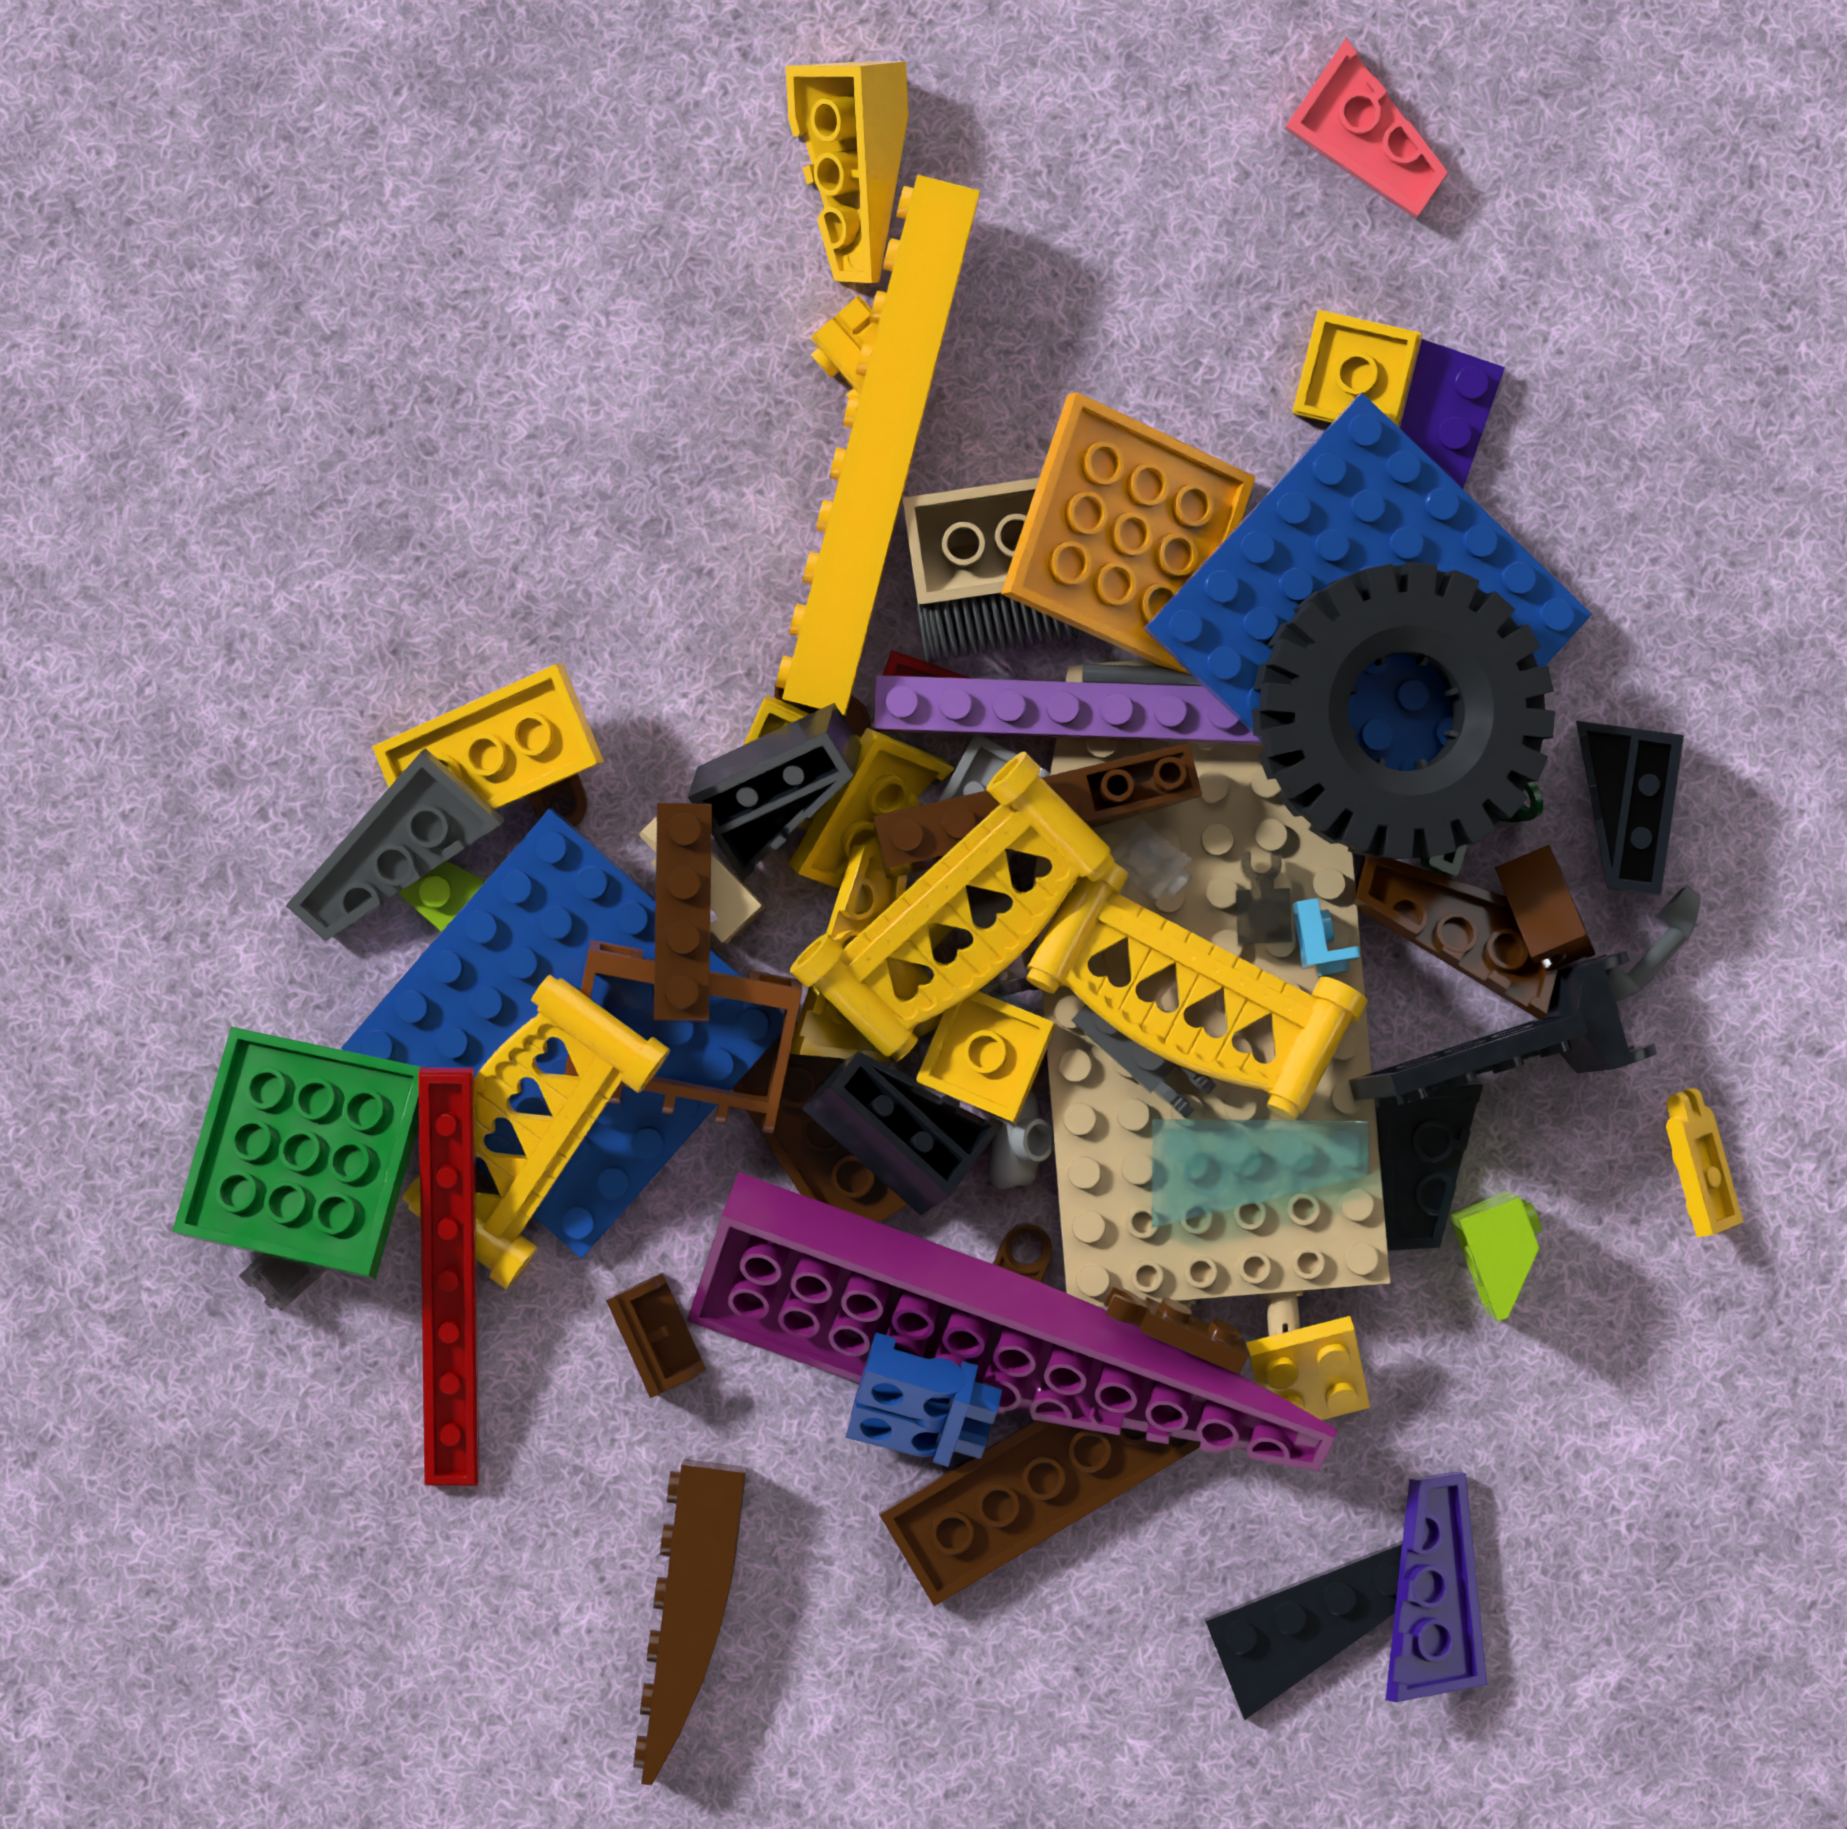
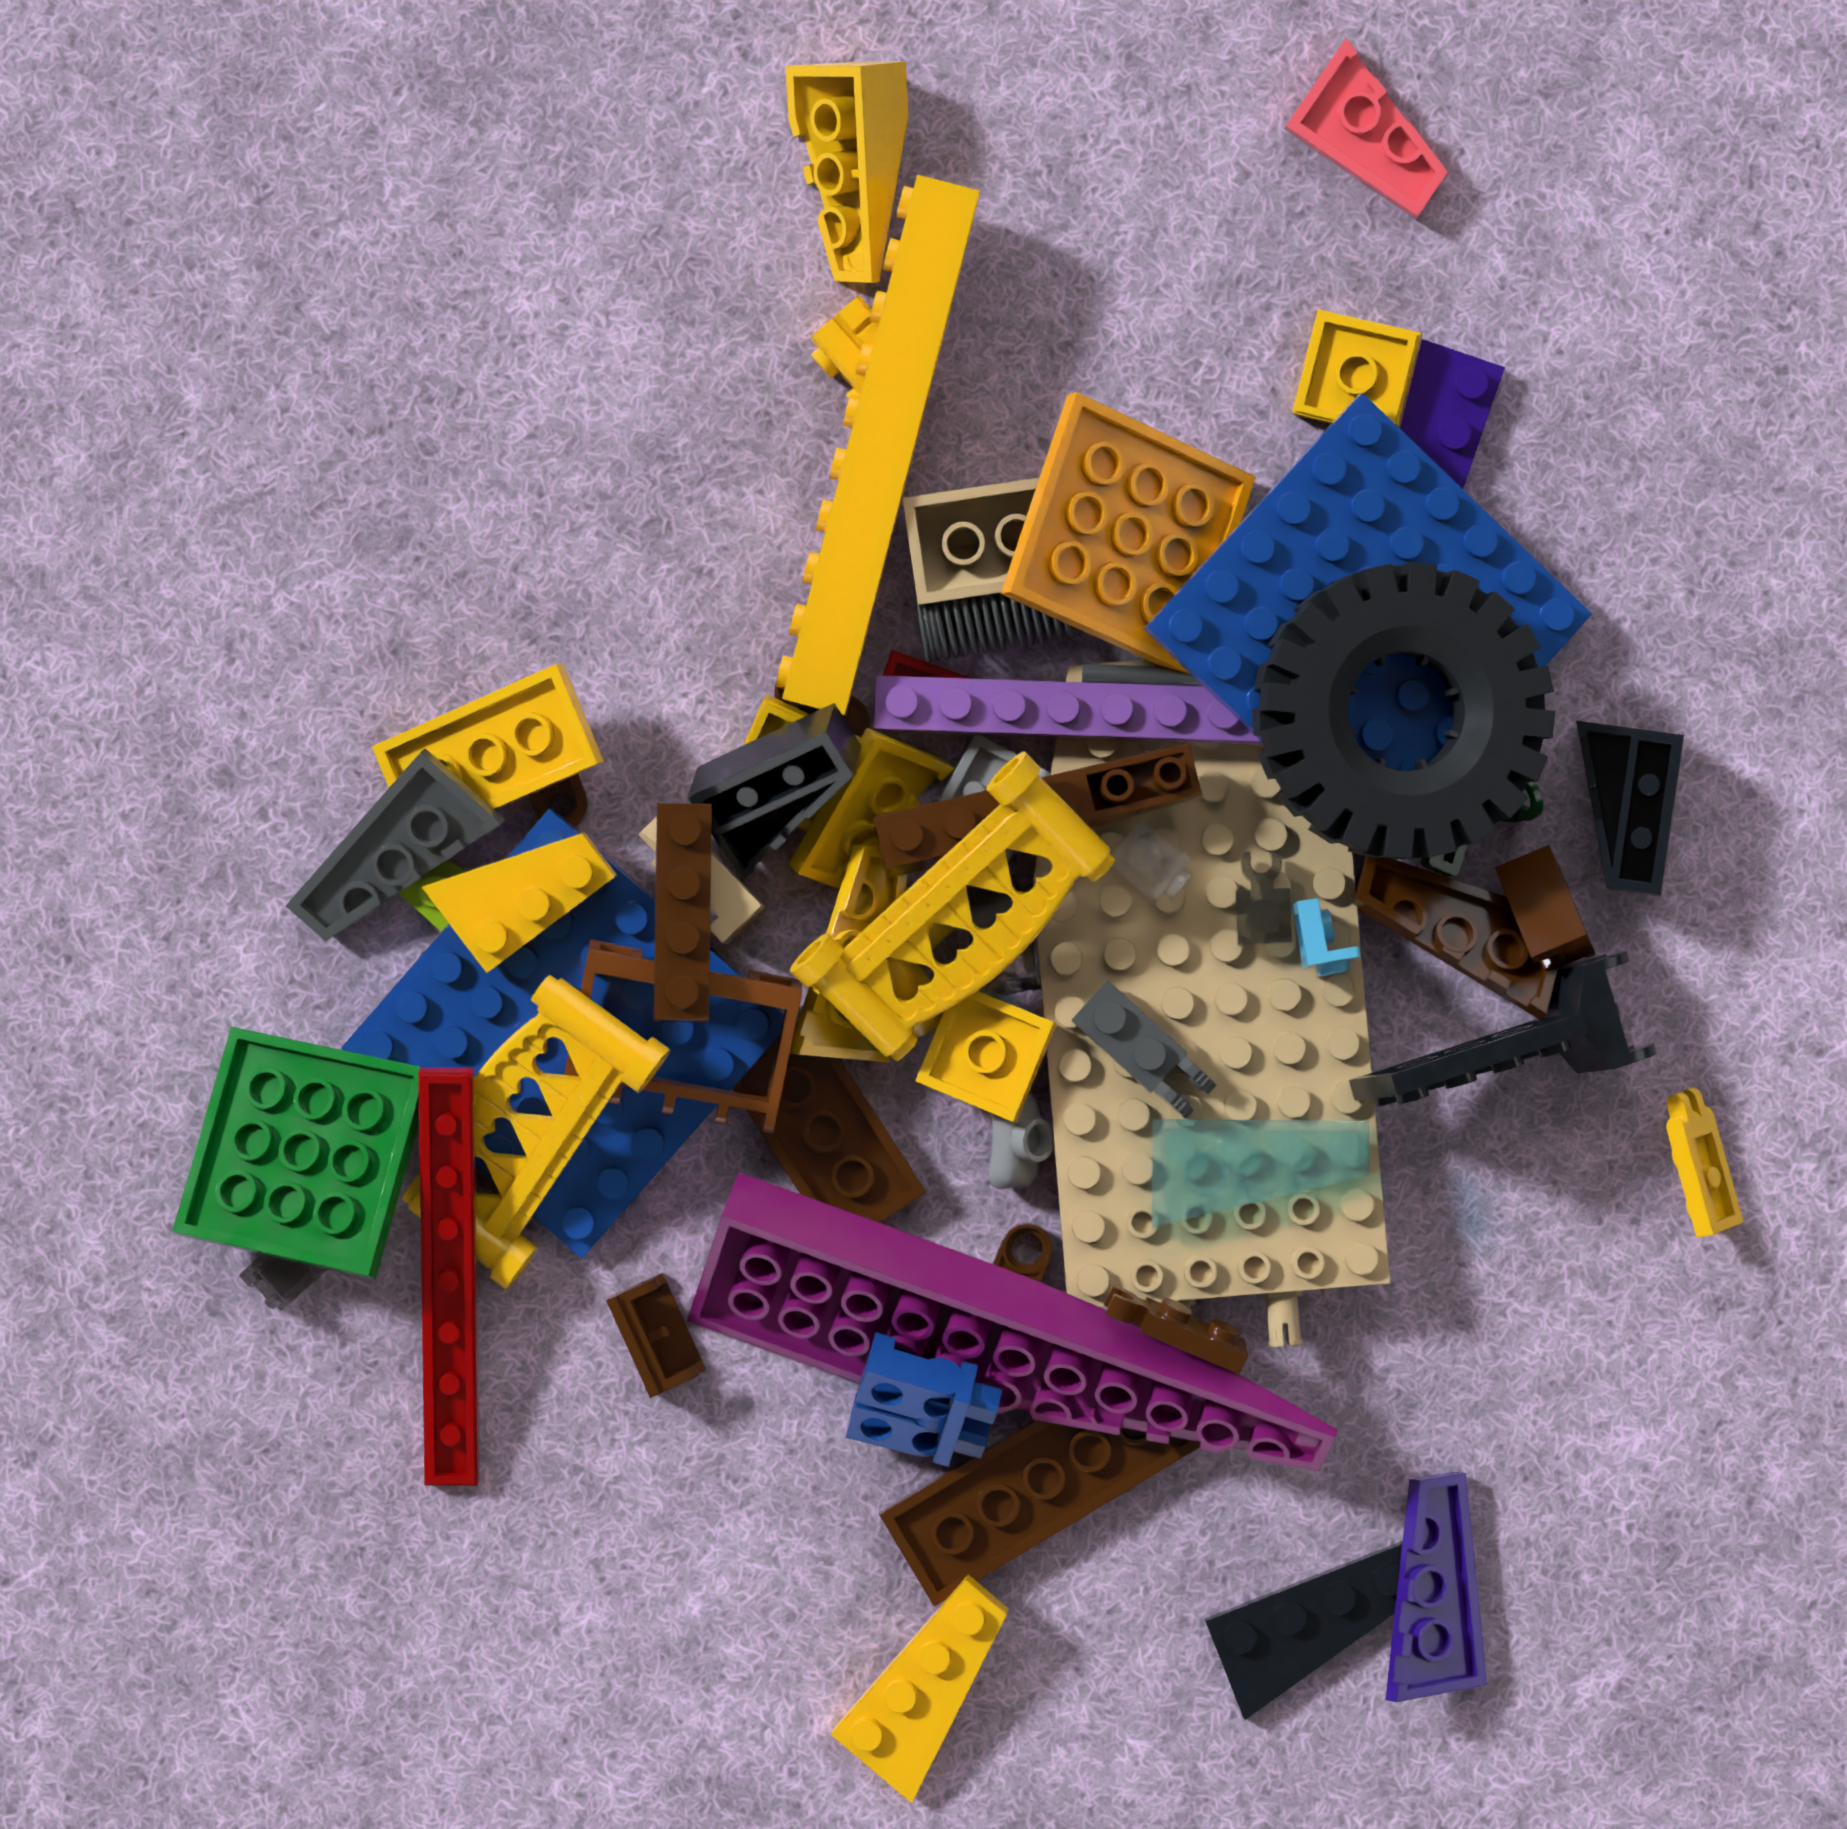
reddish brown slope [633,1459,747,1786] -> none
black wedge [802,1051,1004,1216] -> none
yellow piece [1026,863,1368,1121] -> none
yellow plate [1246,1316,1370,1420] -> none
black wing [1376,1084,1483,1251] -> none
lime slope [1449,1191,1543,1322] -> none
dark grey bar [1606,884,1701,1002] -> none
none -> yellow wing [422,832,617,973]
none -> yellow wing [830,1574,1009,1803]

